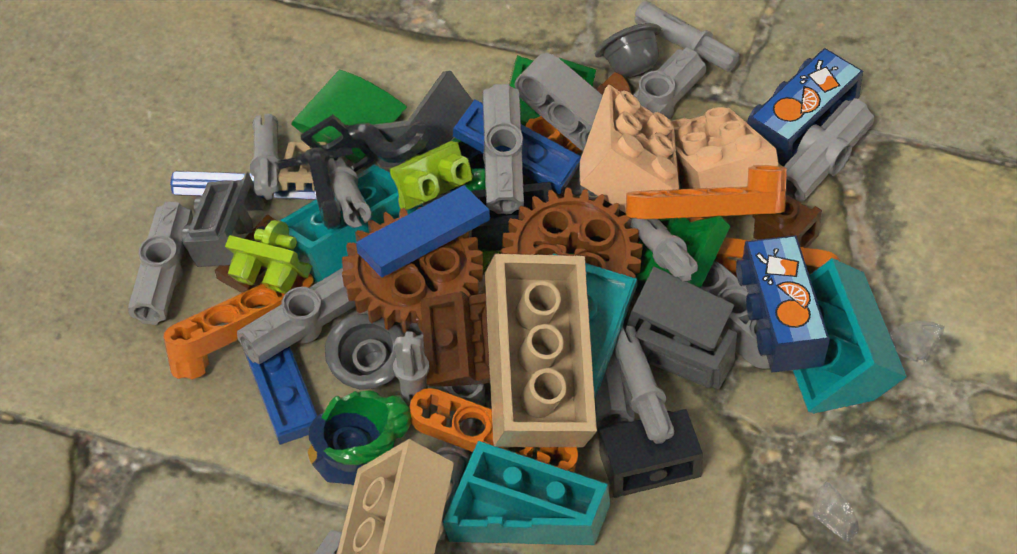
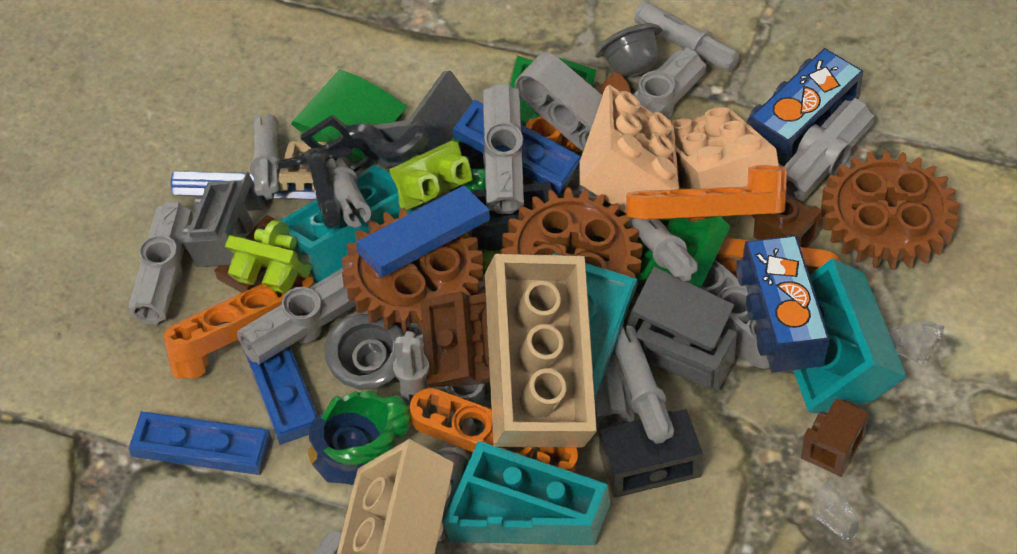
none -> blue tile [128,411,271,475]
none -> reddish brown brick [801,398,869,477]
none -> dark orange gear [821,150,960,270]

